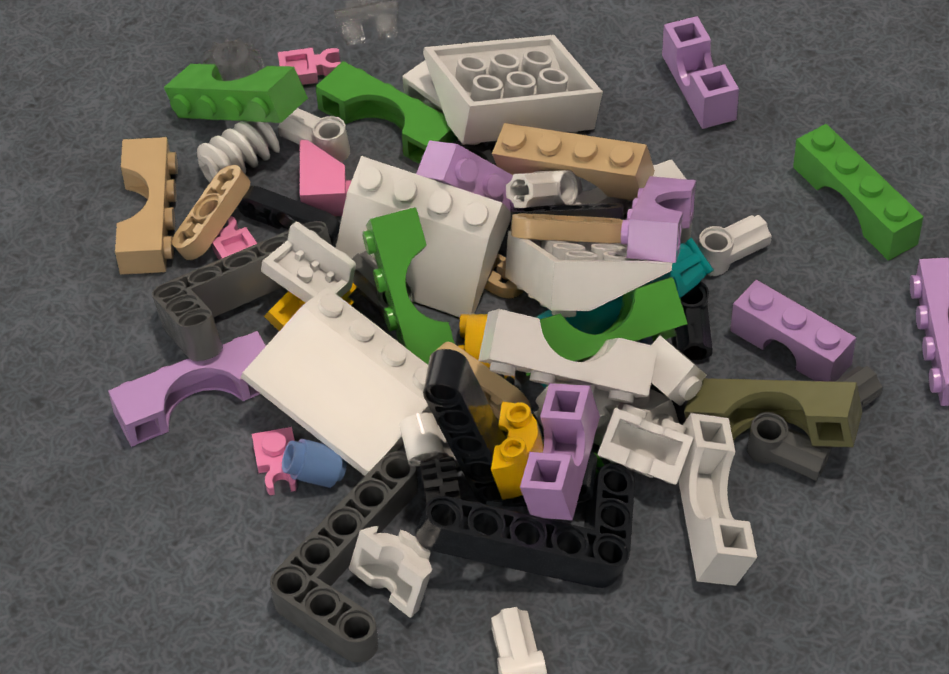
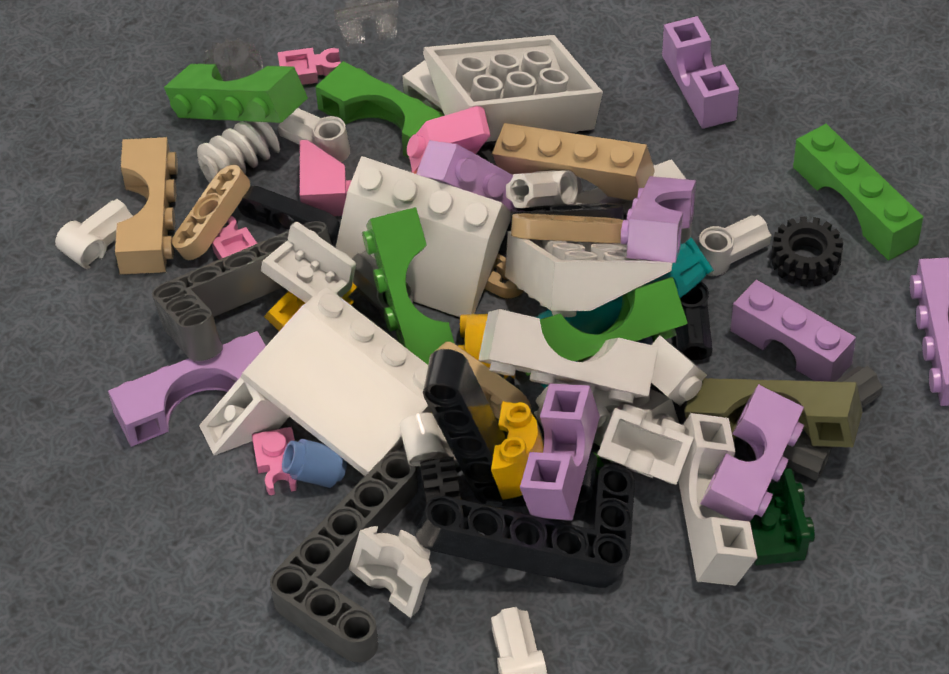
none -> white piece [55,199,133,269]
none -> white slope [199,378,290,455]
none -> bright pink slope [407,106,491,174]
none -> lavender arch [700,384,804,522]
none -> dark green bracket [750,468,815,566]
none -> black tyre [771,216,843,287]

